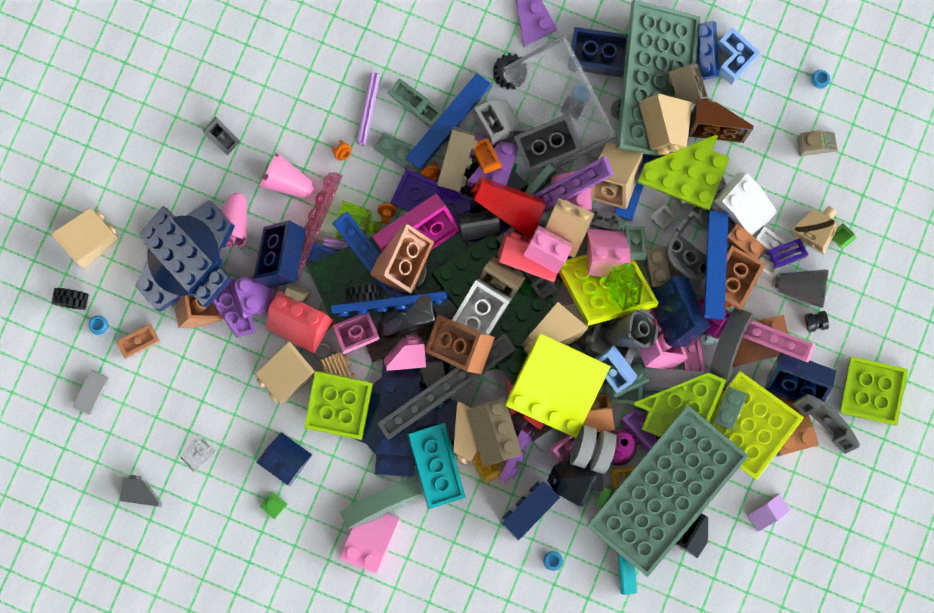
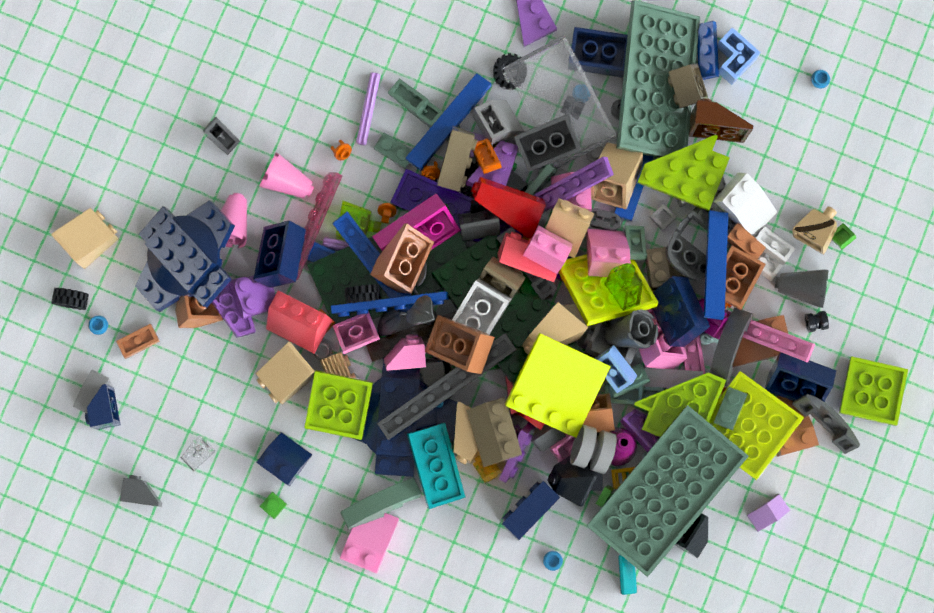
dark tan slope [285,284,311,302] -> none
tan slope [639,93,692,155] -> none
dark purple tile [766,238,809,269] -> none
dark tan slope [797,130,838,156] -> none
none -> dark blue slope [85,384,121,430]

